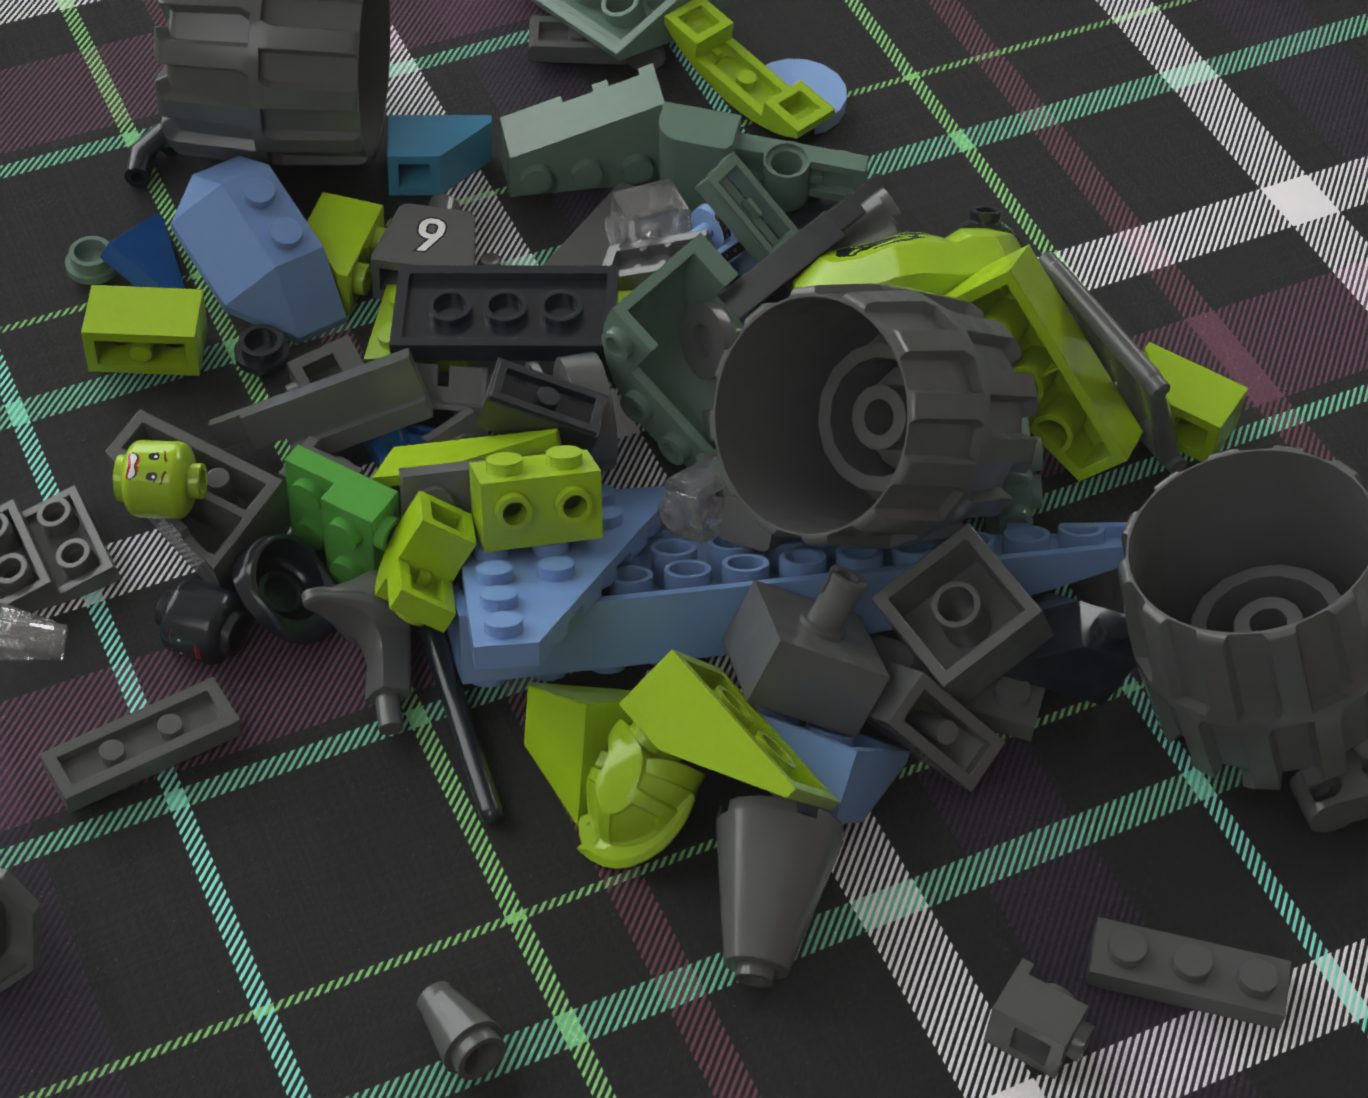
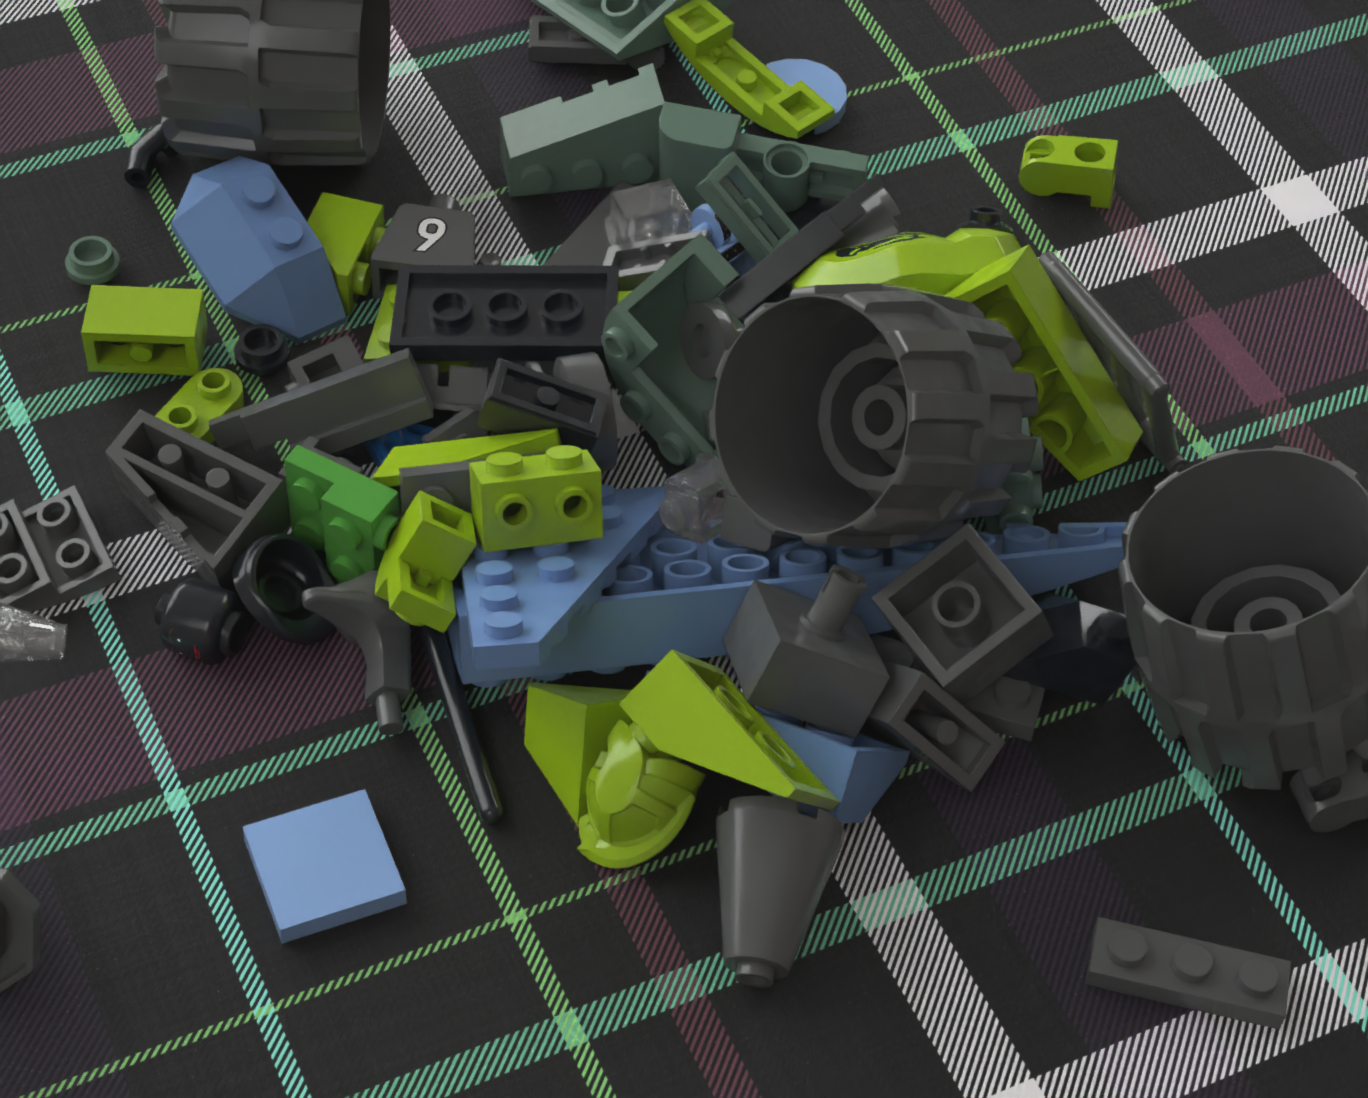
dark grey plate [40,677,242,813] -> none
blue tile [100,213,185,289] -> none
lime head [113,440,207,519] -> none
dark azure slope [387,115,492,195] -> none
dark grey cone [417,981,506,1080] -> none
dark grey brick [983,958,1096,1079] -> none
lime slope [1143,342,1249,462] -> none
none -> lime plate [155,368,244,444]
none -> light blue tile [242,789,407,944]
none -> lime leg [1019,135,1118,209]

